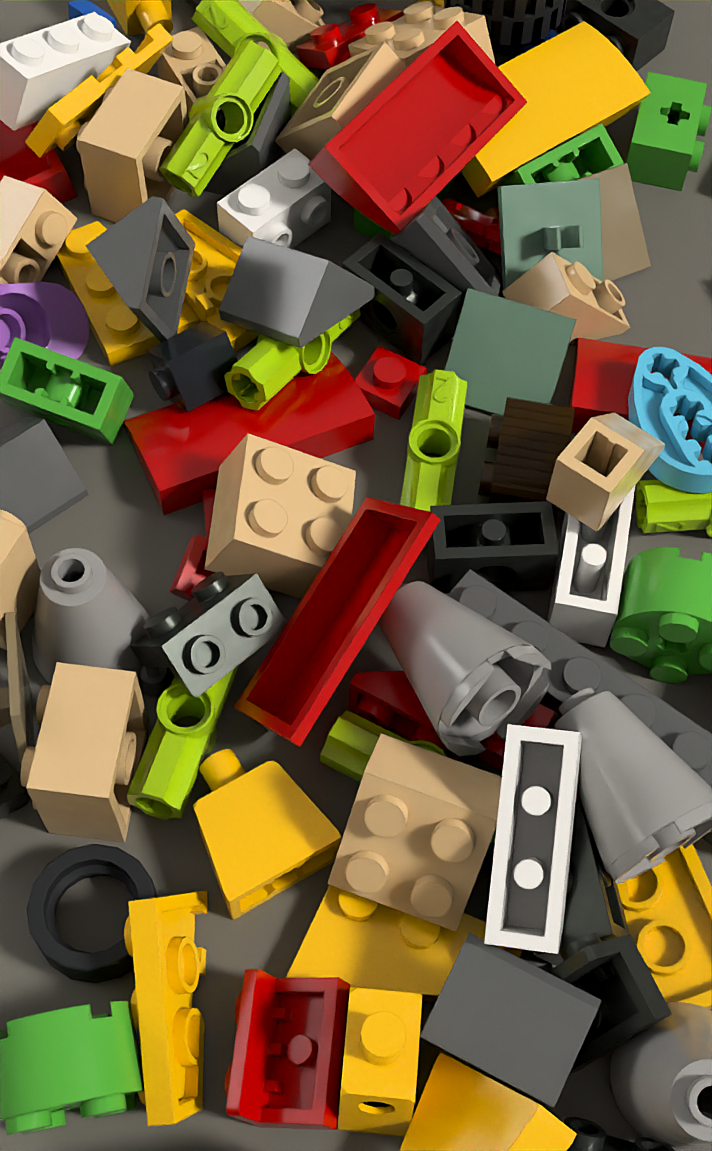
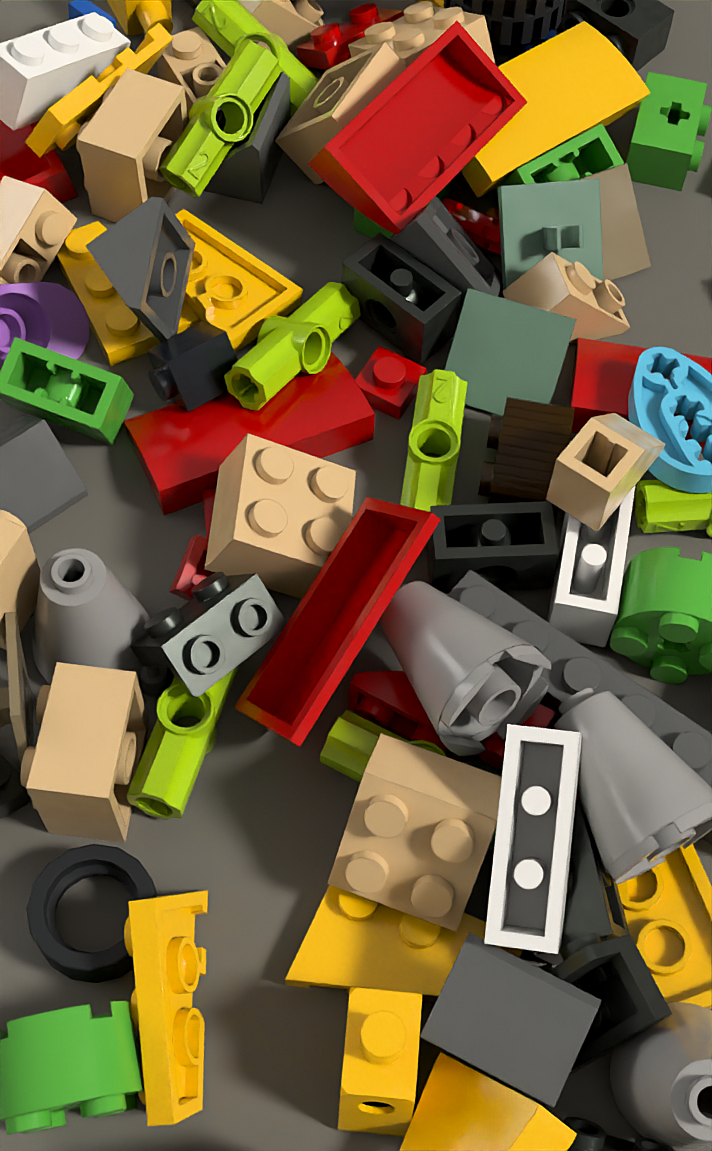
yellow torso [193,749,342,920] -> none
white brick [217,148,331,249] -> none
dark grey slope [219,236,376,348] -> none
red bracket [225,969,351,1130] -> none

